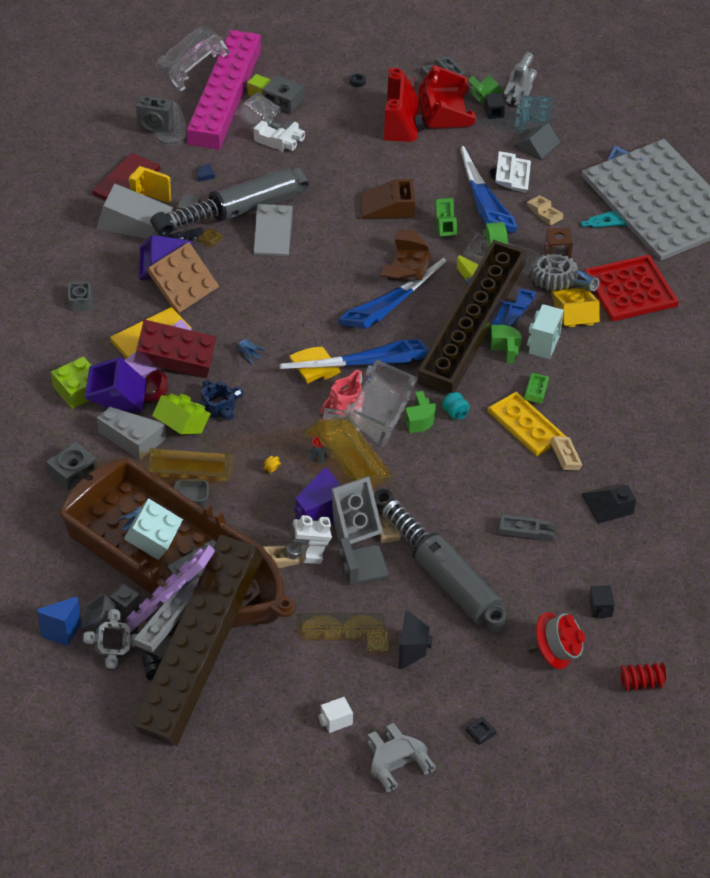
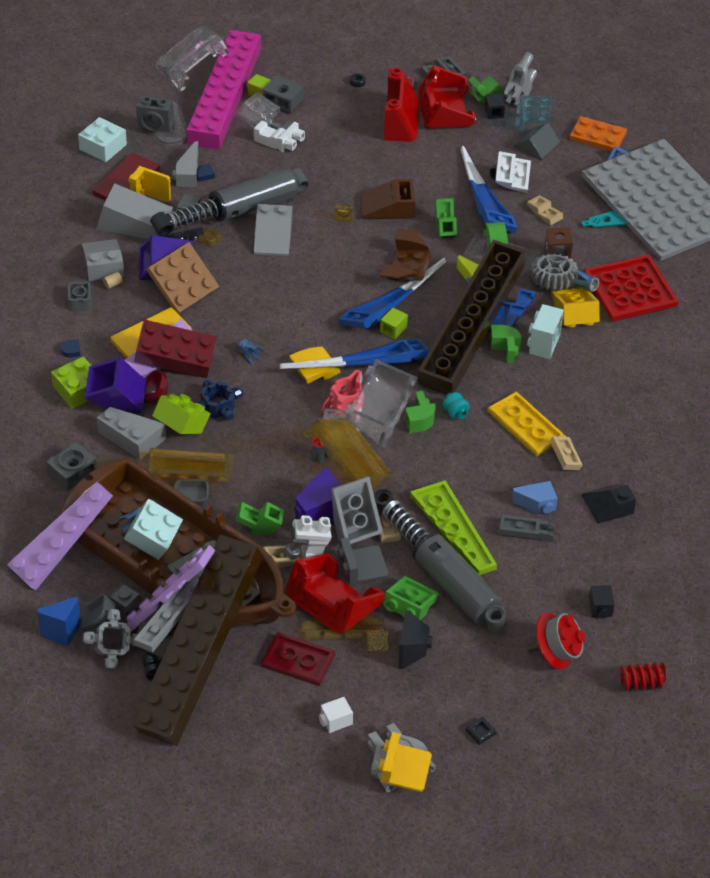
yellow plate [263,456,281,473] -> none
black tile [415,114,426,131] -> none
bright green plate [524,373,549,404] -> none
none -> lavender wing [7,482,113,590]
none -> dark blue tile [61,339,81,358]
none -> light aqua brick [78,117,127,162]
none -> light grey slope [82,239,124,281]
none -> tan hinge [103,272,123,289]
none -> light grey slope [173,141,199,187]
none -> bright green brick [236,502,284,536]
none -> dark red tile [261,632,335,686]
none -> red windscreen [286,553,385,634]
none -> clear yellow tile [335,204,353,222]
none -> yellow bracket [378,732,432,792]
none -> lime brick [380,308,408,339]
none -> bright green plate [382,576,440,620]
none -> lime wing [410,480,497,575]
none -> medium blue slope [512,481,558,514]
none -> orange plate [569,116,627,152]

